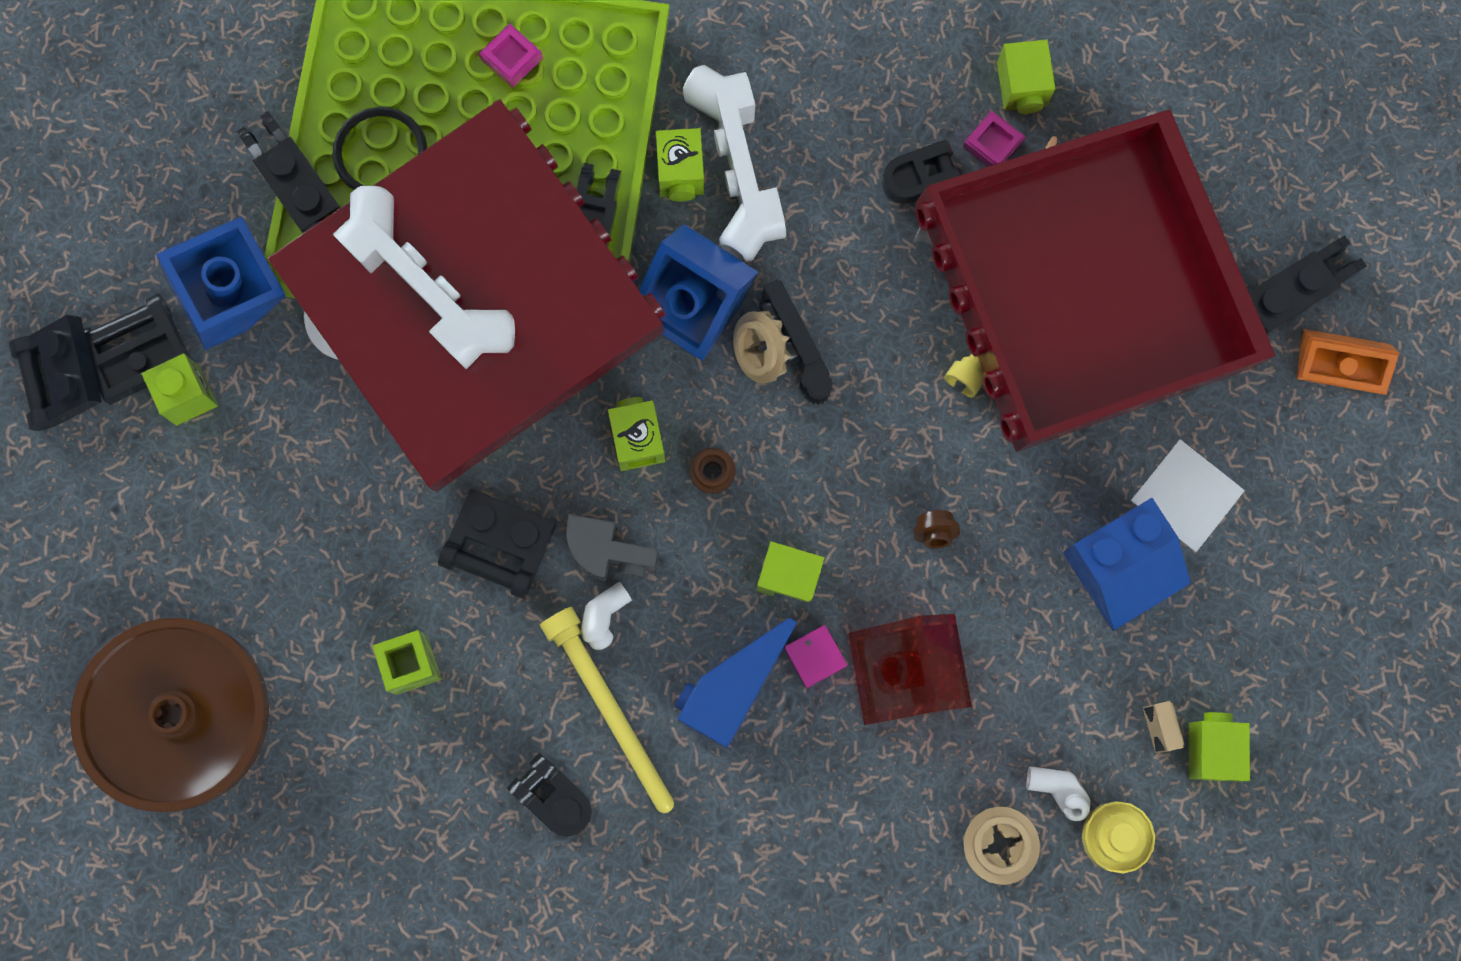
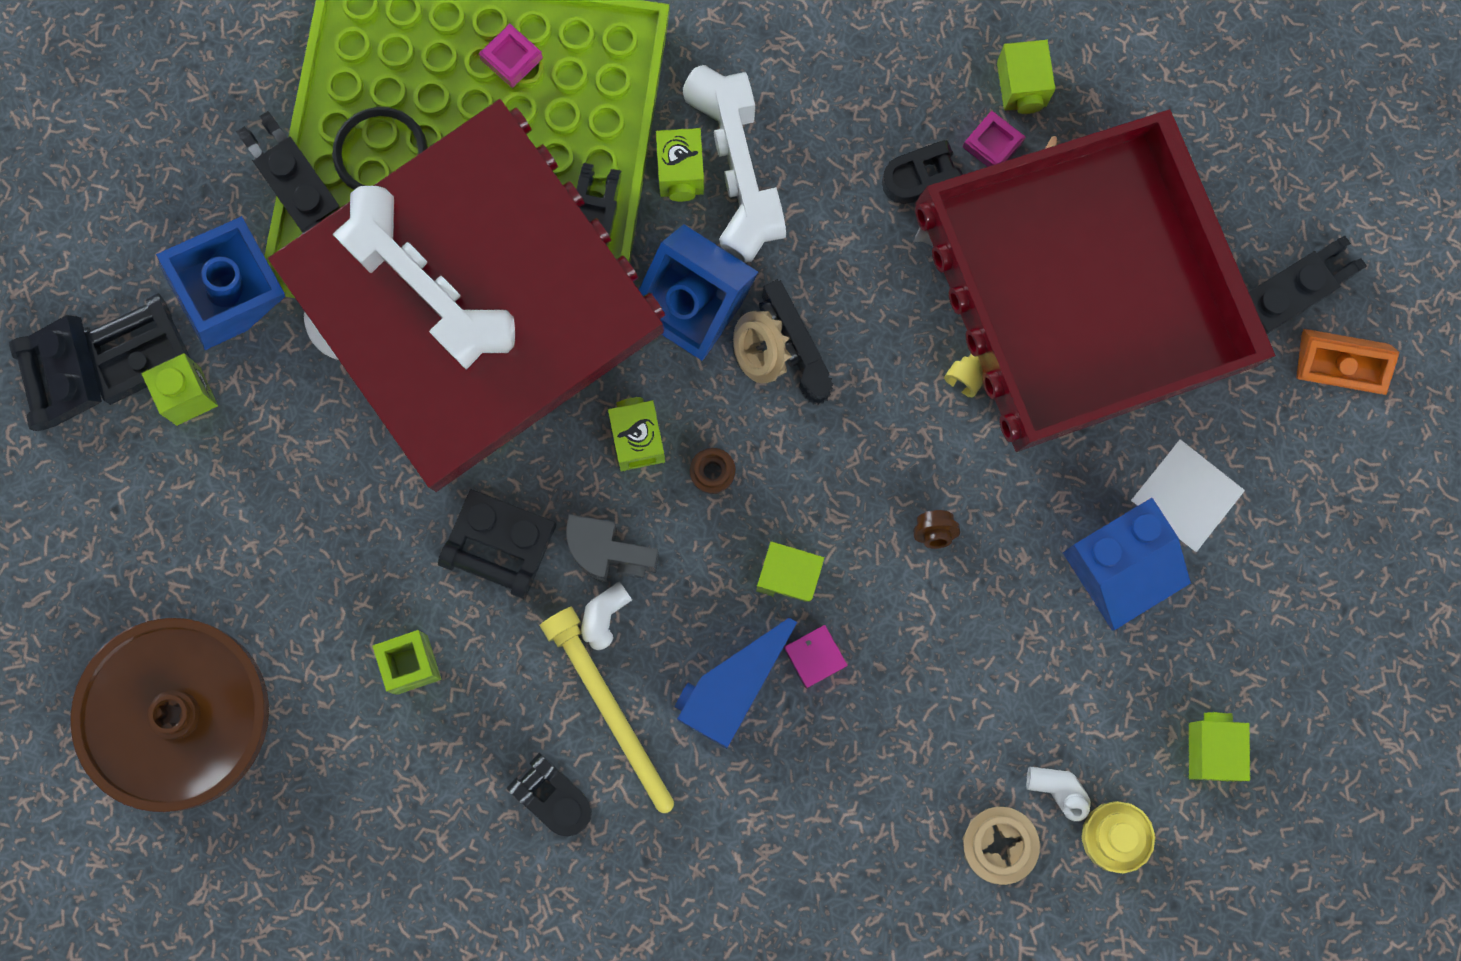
clear red slope [848,614,972,725] -> none
tan tile [1143,701,1184,753] -> none

